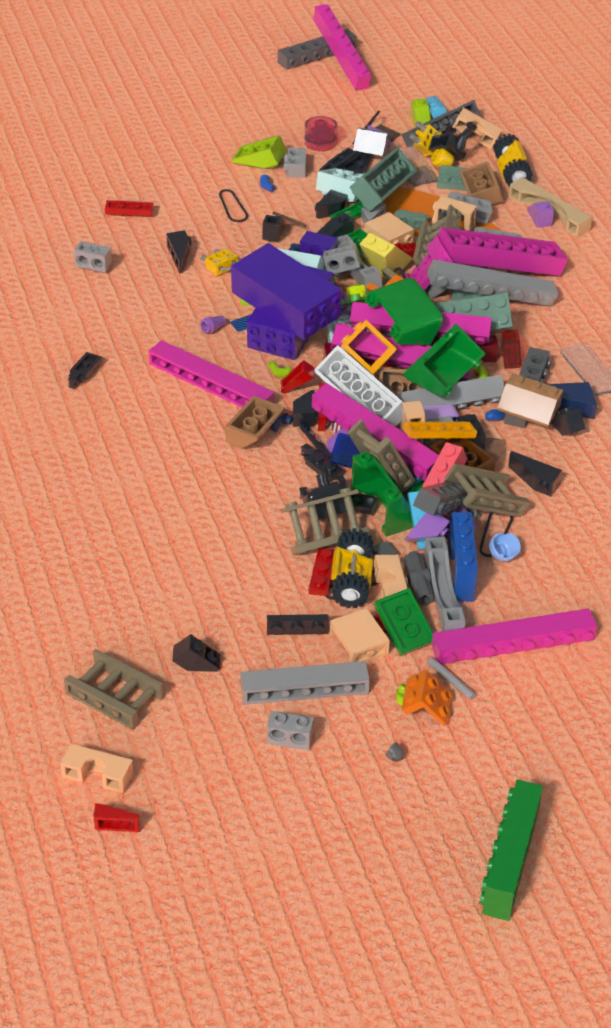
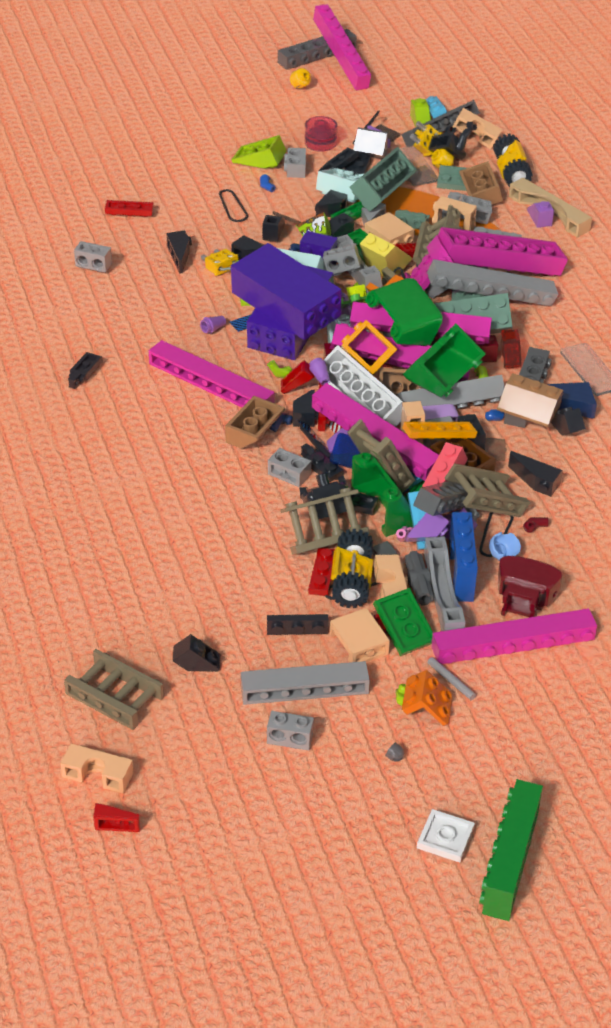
none -> black slope [231,235,264,260]
none -> light grey brick [268,448,311,487]
none -> yellow head [290,68,311,89]
none -> torso [296,212,331,236]
none -> medium lavender cone [309,358,330,385]
none -> bright pink arm [396,526,413,542]
none -> white plate [417,809,475,863]
none -> dark red piece [498,556,562,618]
none -> dark red arm [523,517,549,533]

